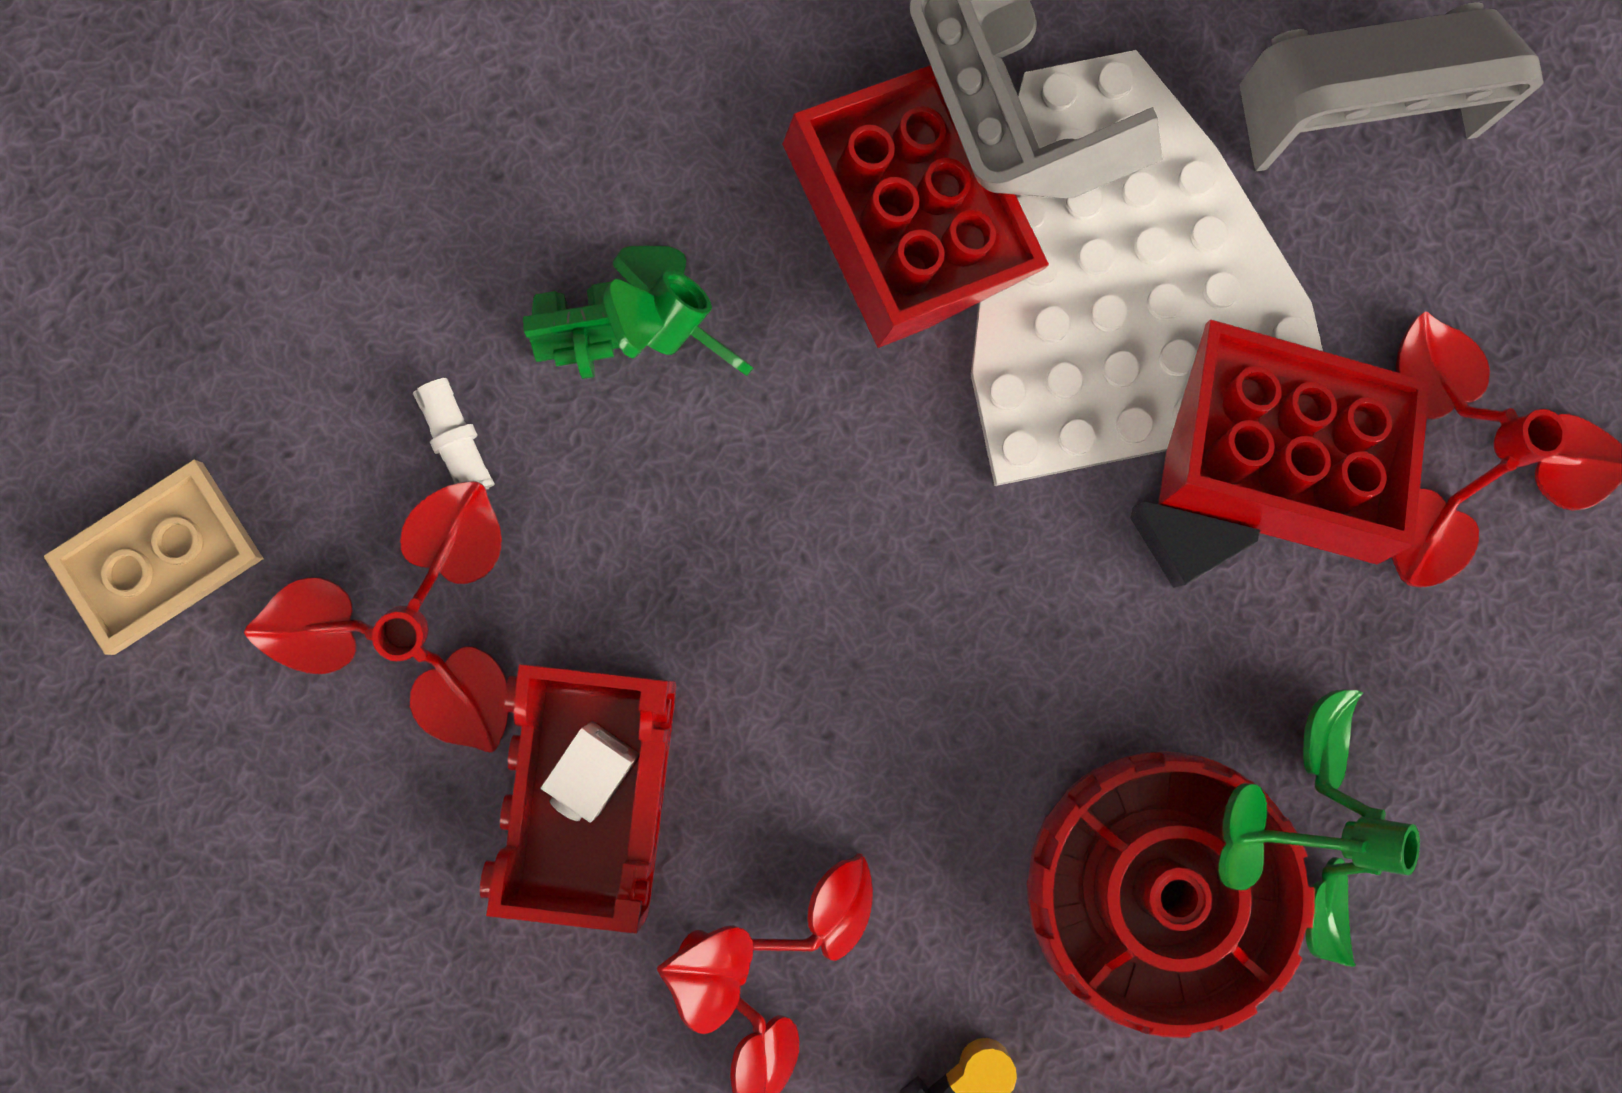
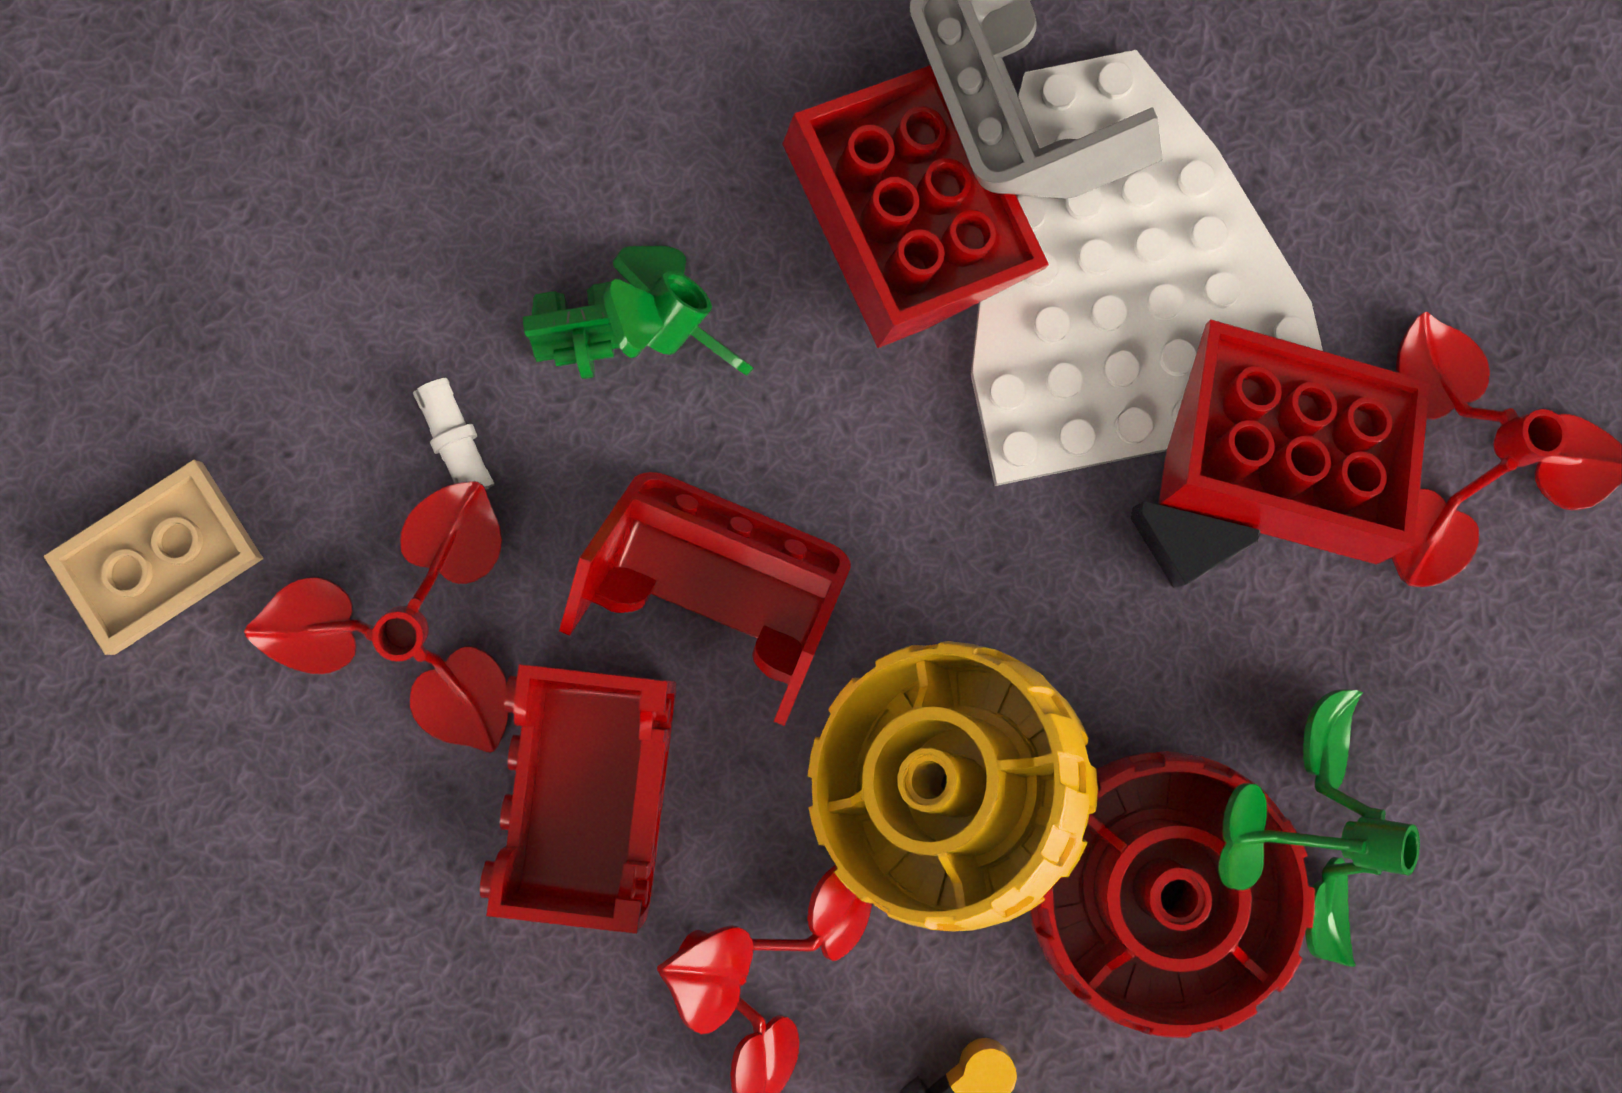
white brick [540,721,640,823] -> none
light grey windscreen [1239,2,1544,172] -> none
none -> red windscreen [559,472,851,726]
none -> yellow wheel [807,641,1098,931]

